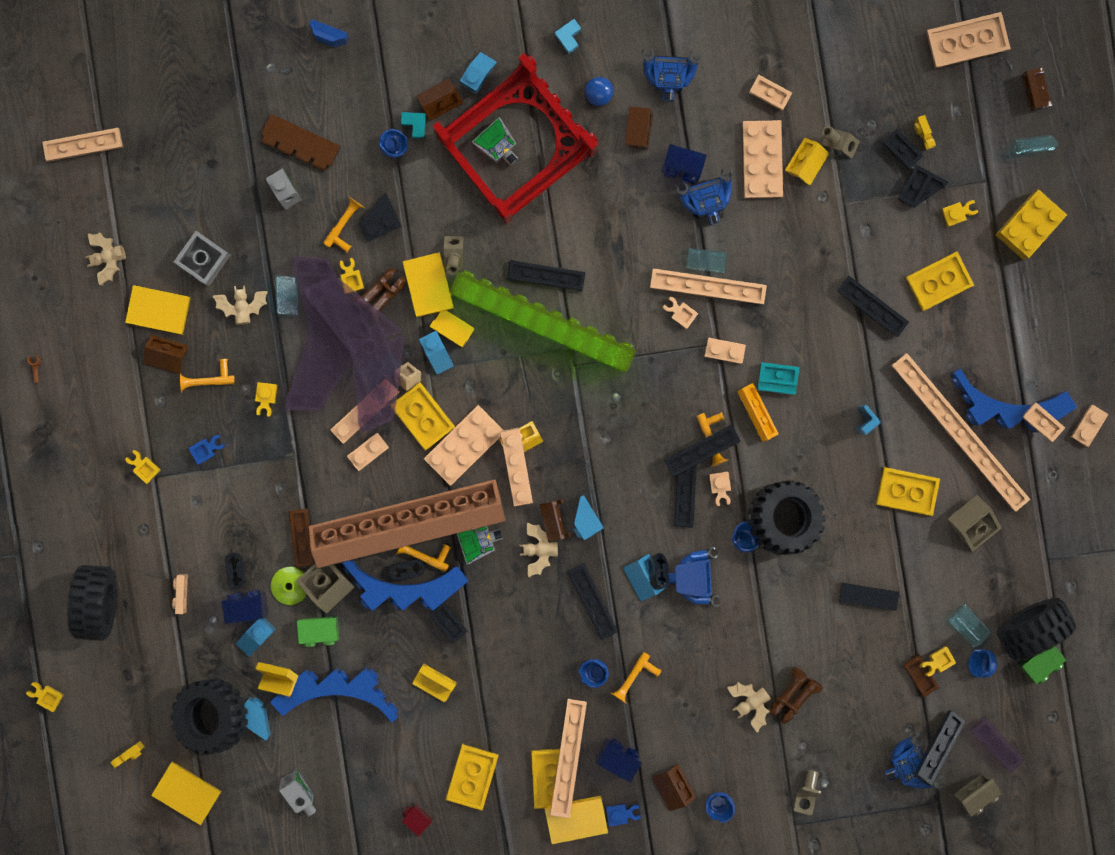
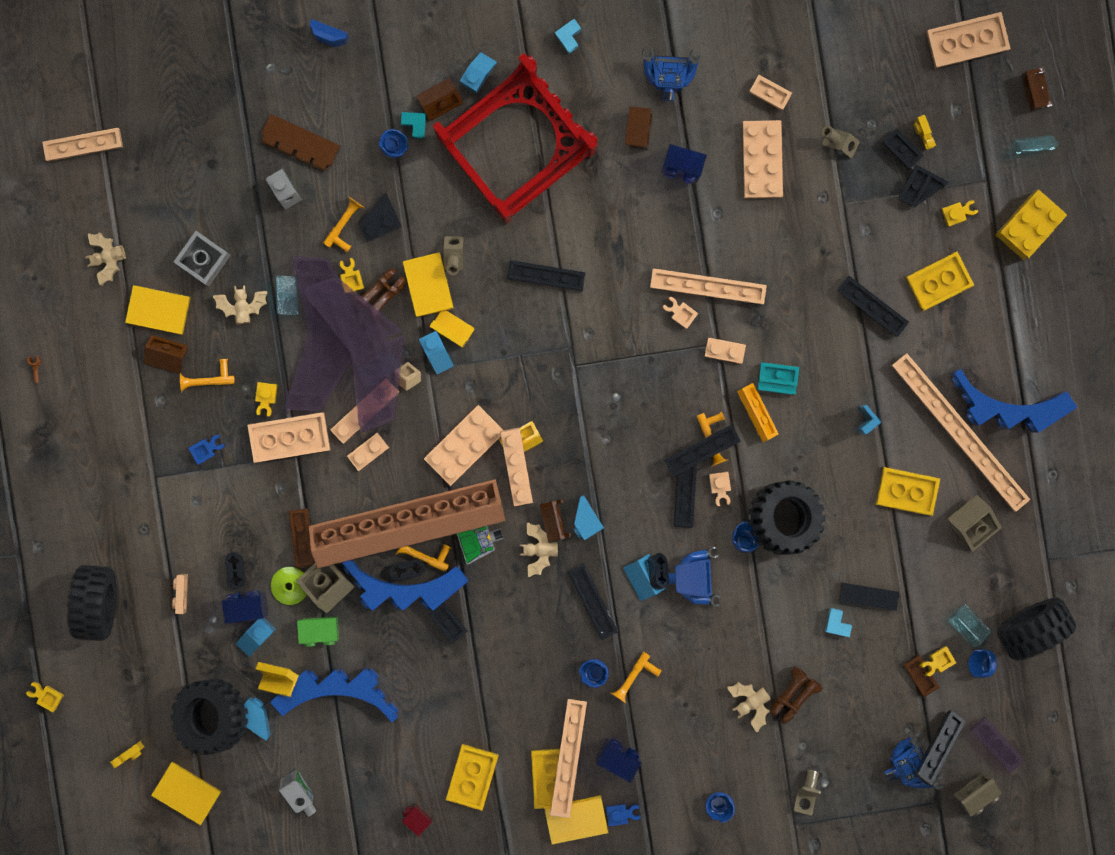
yellow plate [125,450,161,484] -> none
yellow tile [390,382,455,451] -> none
yellow panel [413,664,457,702] -> none
clear neon green brick [449,270,636,373] -> none
torso [472,117,518,166] -> none
blue hair [584,76,614,106] -> none
reddish brown panel [653,764,696,811] -> none
torso [674,168,733,225] -> none
clear light blue slope [686,248,727,273] -> none
yellow panel [785,138,829,185] -> none
bright green piece [1018,646,1066,684] -> none
light nougat plate [1022,402,1065,442] -> none
light nougat plate [1071,405,1109,447] -> none
none -> light nougat plate [248,412,330,463]
none -> medium azure piece [825,608,852,637]

